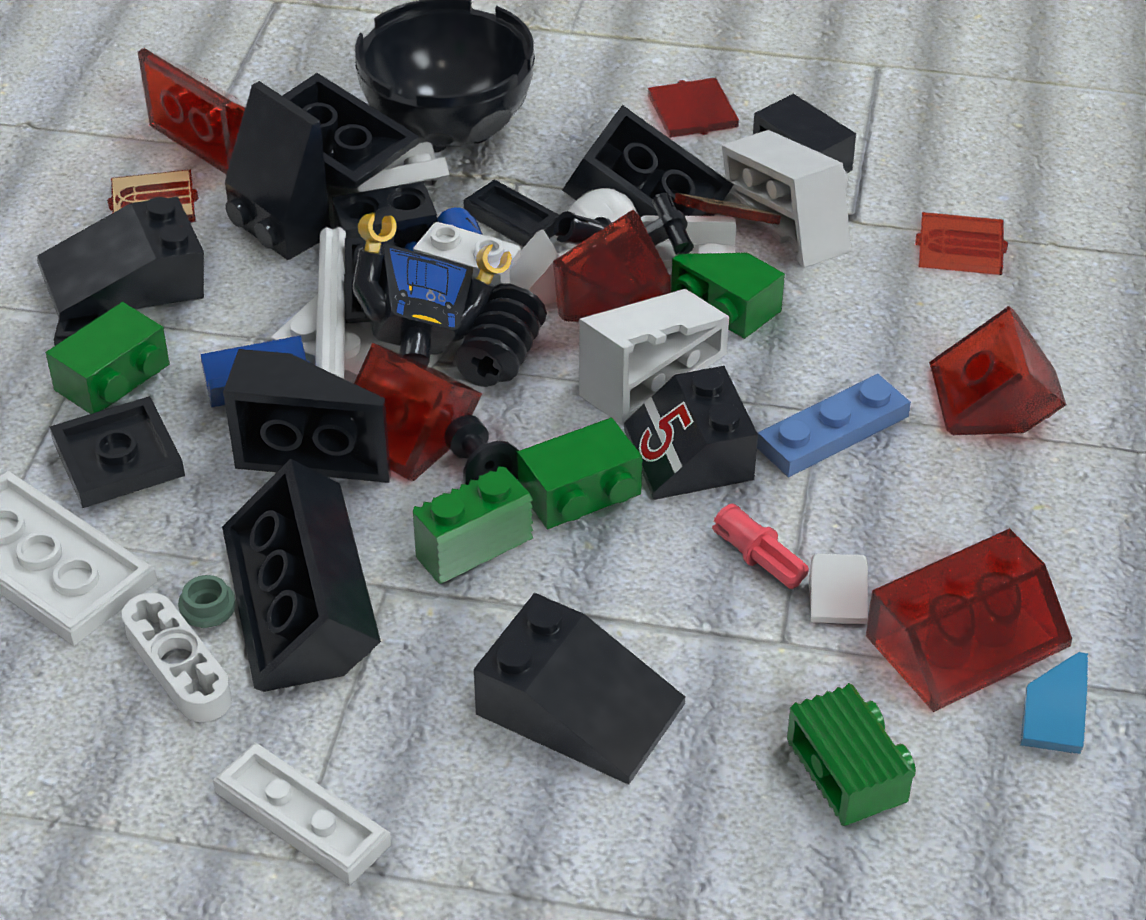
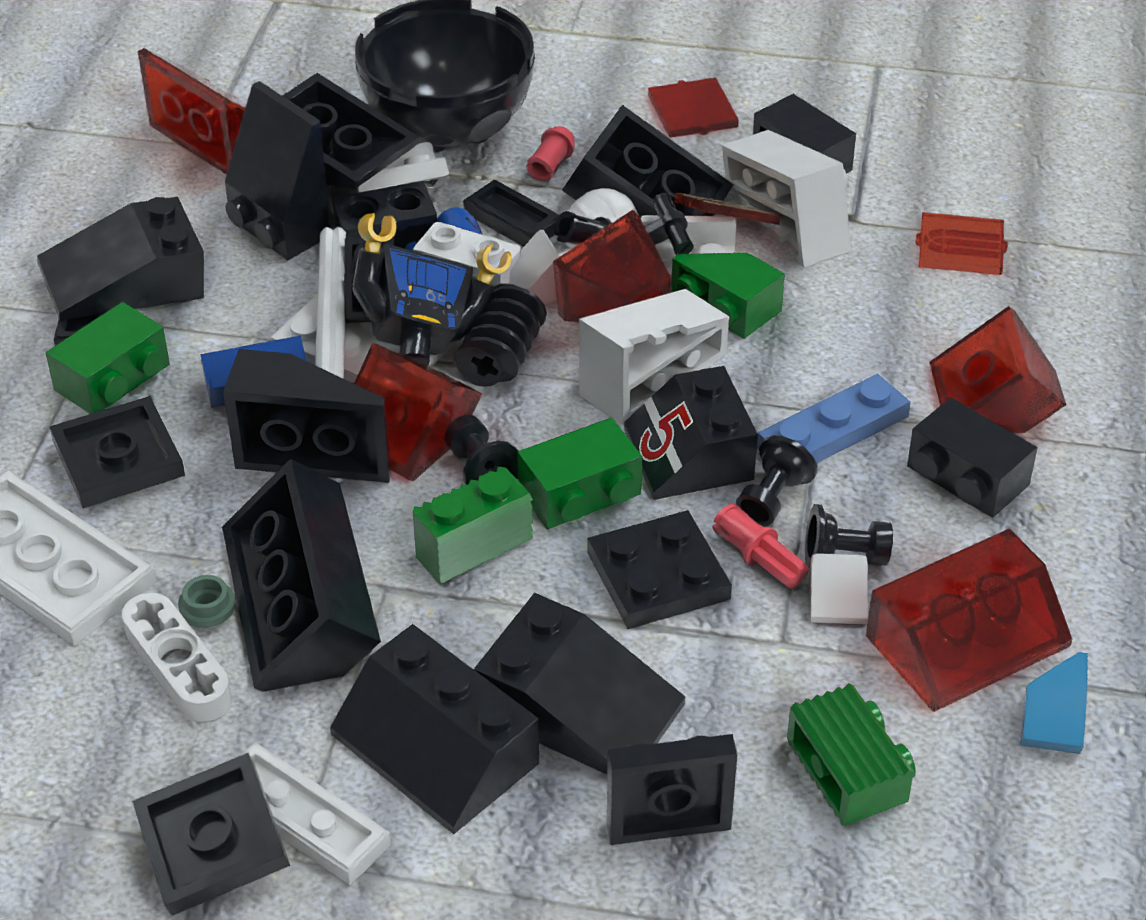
piece [107,169,199,222] -> none
none -> black plate [132,753,291,916]
none -> black slope [330,624,539,834]
none -> coral pin [526,126,575,181]
none -> black plate [587,510,732,629]
none -> black plate [606,734,738,845]
none -> black piece [736,435,818,526]
none -> black piece [805,504,893,569]
none -> black brick [907,397,1038,518]

